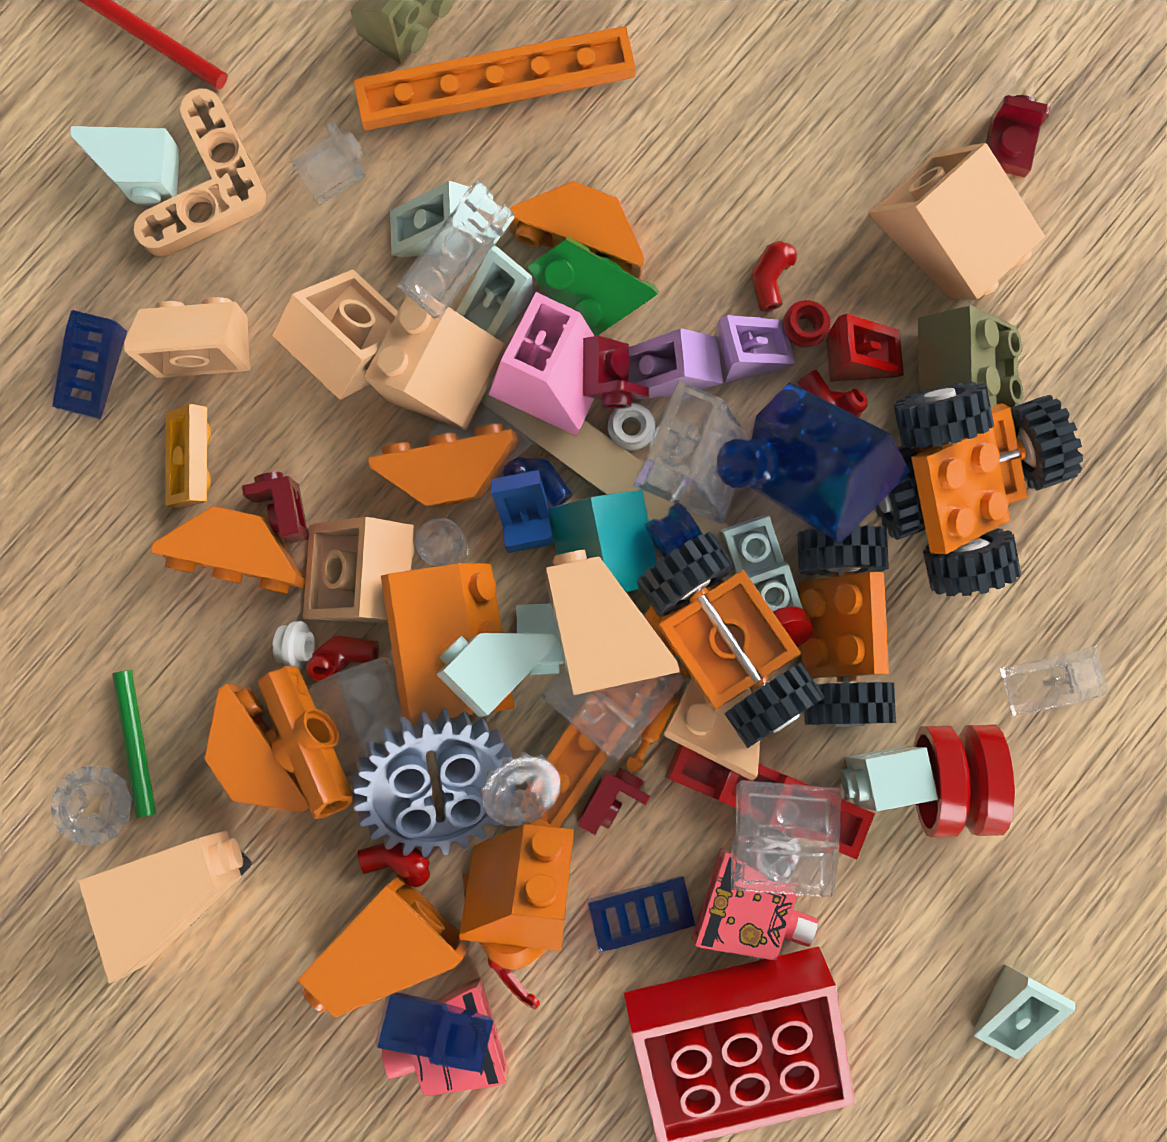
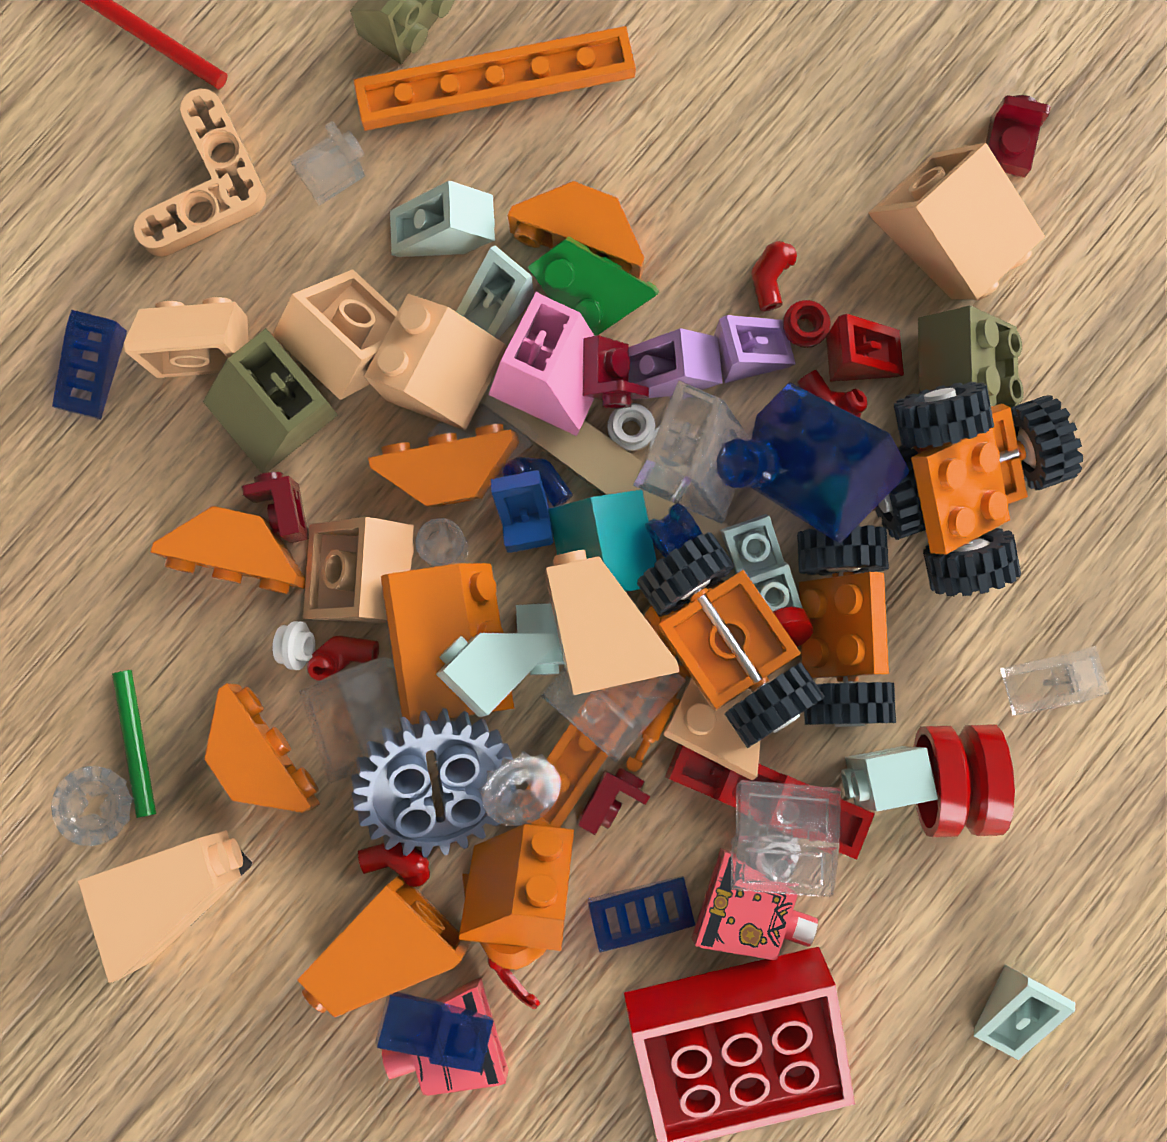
light aqua slope [70,126,180,207] -> none
light orange plate [165,404,211,508] -> none
orange piece [258,666,354,819] -> none
clear plate [397,180,515,319] -> none
none -> olive slope [203,328,338,474]

